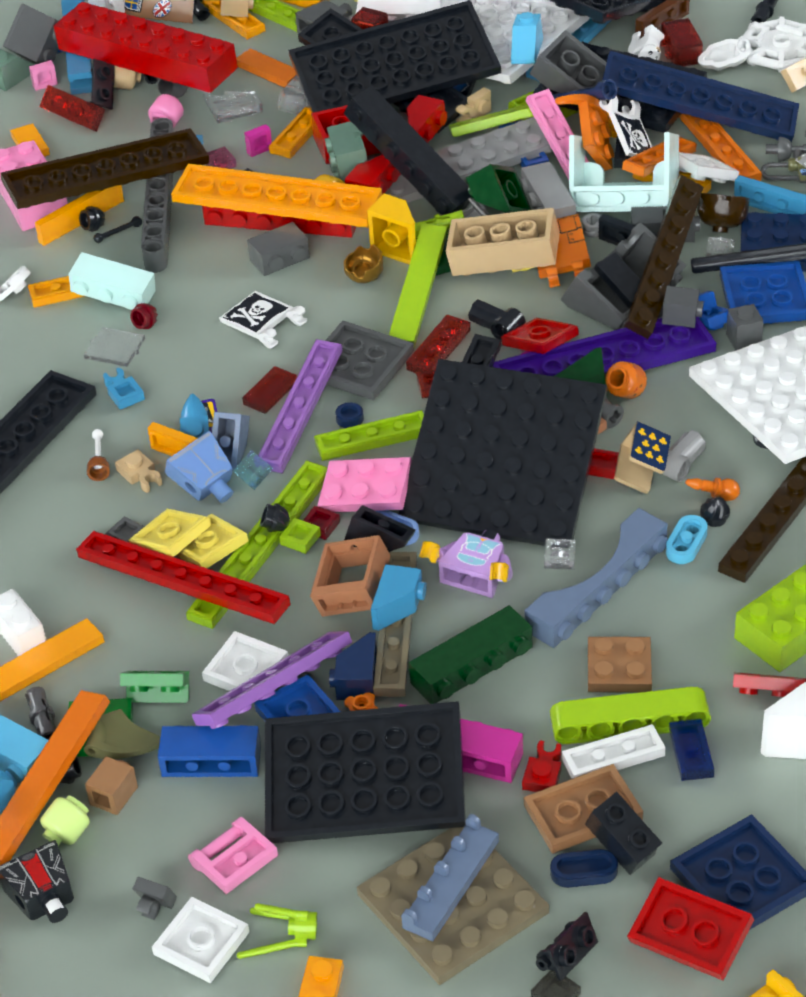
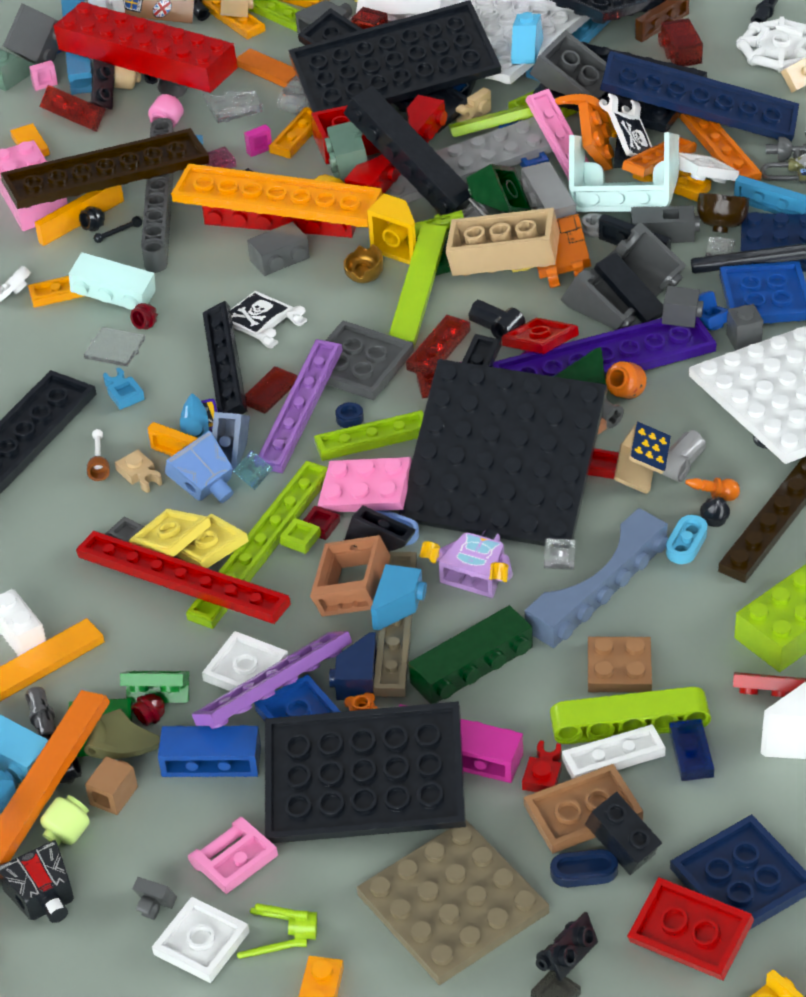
black plate [260,503,290,533] -> none
sand blue hinge [401,814,499,942] -> none
dark blue piece [552,79,618,101] -> none
dark brown plate [624,175,704,339] -> none
white animal [628,25,665,60] -> none
white arm [698,39,751,71] -> none
none -> dark red plate [132,694,165,726]
none -> black tile [203,301,248,414]

